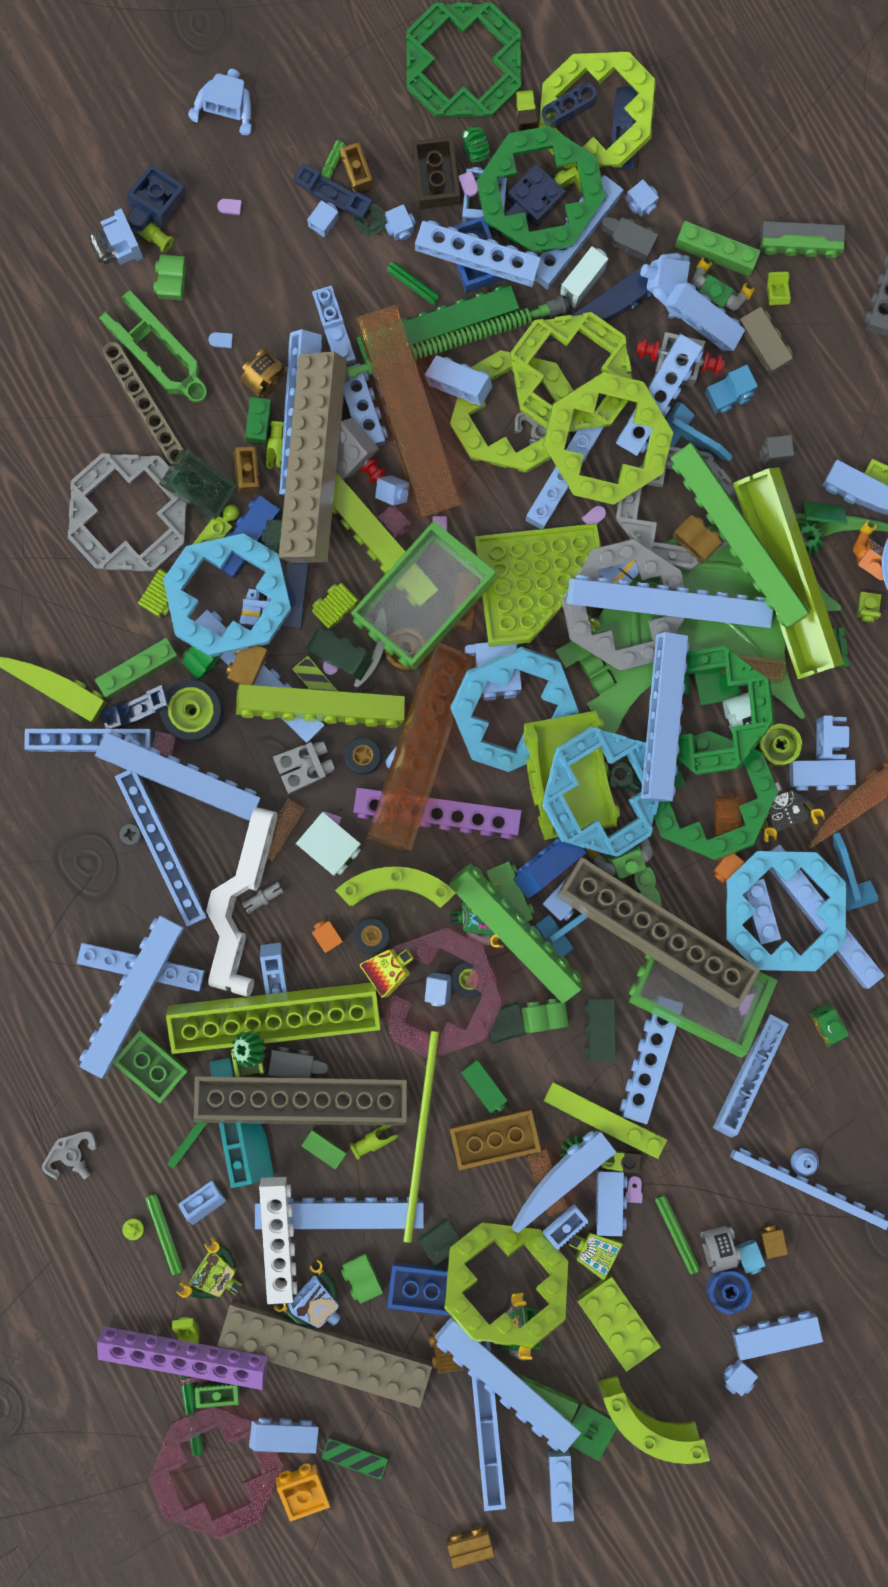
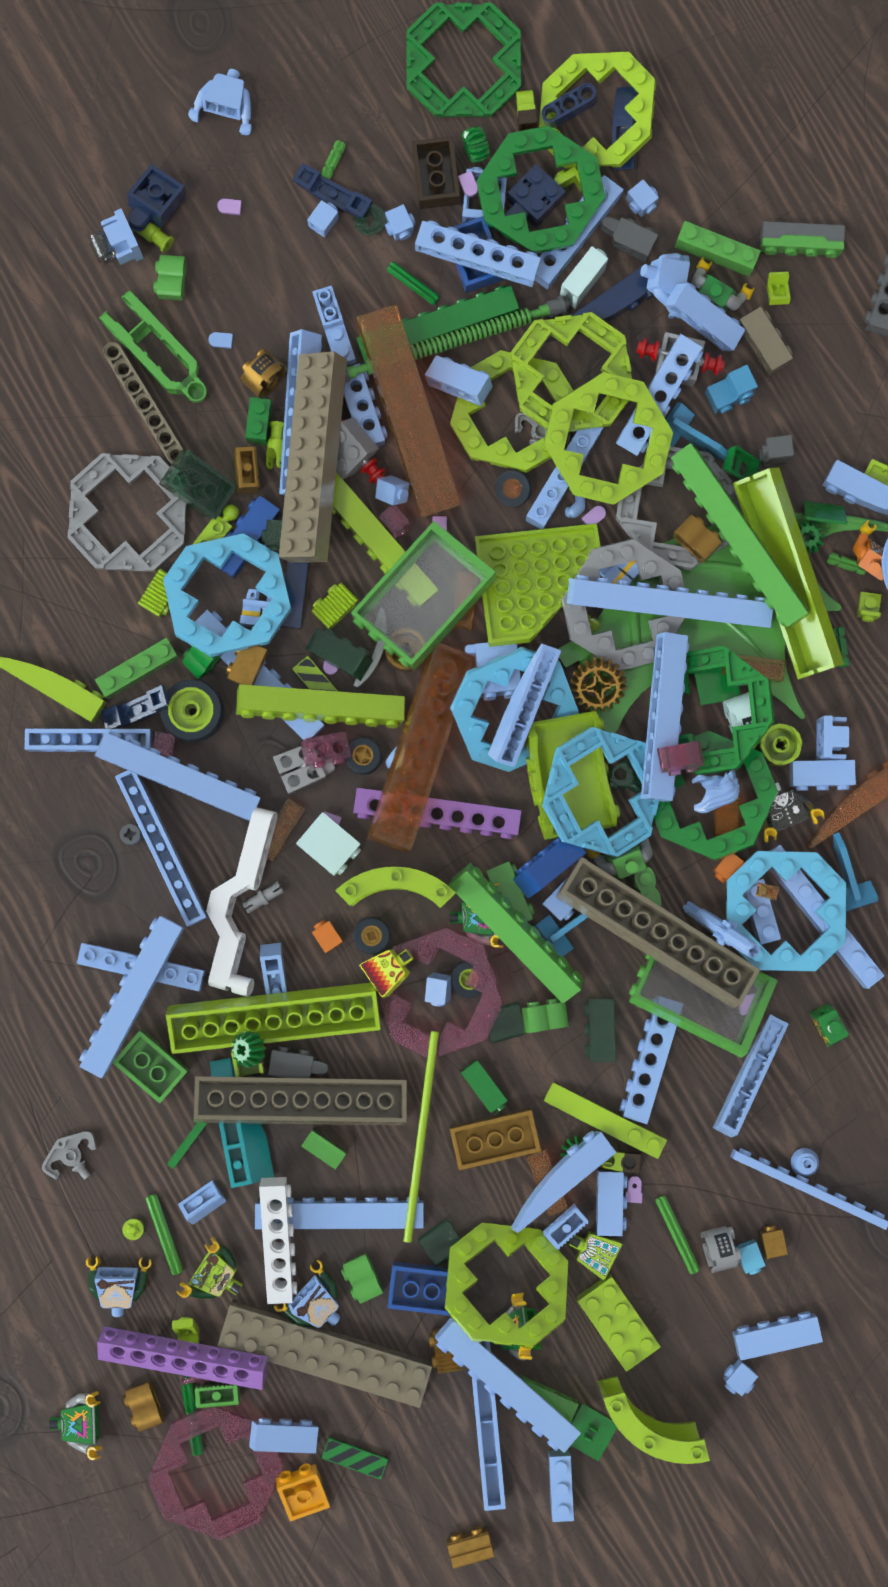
pearl gold brick [340,143,373,193] -> none
lime piece [349,1125,398,1160] -> none
blue brick [706,1268,752,1314] -> none
none -> torso [49,1391,102,1460]
none -> torso [86,1256,152,1317]
none -> pearl gold brick [123,1380,165,1432]
none -> clear pink brick [301,731,351,769]
none -> light blue slope [488,644,561,767]
none -> black wheel [495,470,532,507]
none -> light blue arm [565,496,585,518]
none -> pearl gold gear [571,656,627,712]
none -> clear pink brick [657,741,705,776]
none -> light blue piece [683,901,760,958]
none -> light blue hair [692,770,740,813]
none -> green piece [723,446,761,480]
none -> clear orange piece [756,883,779,901]
none -> bright green axle [827,552,866,575]

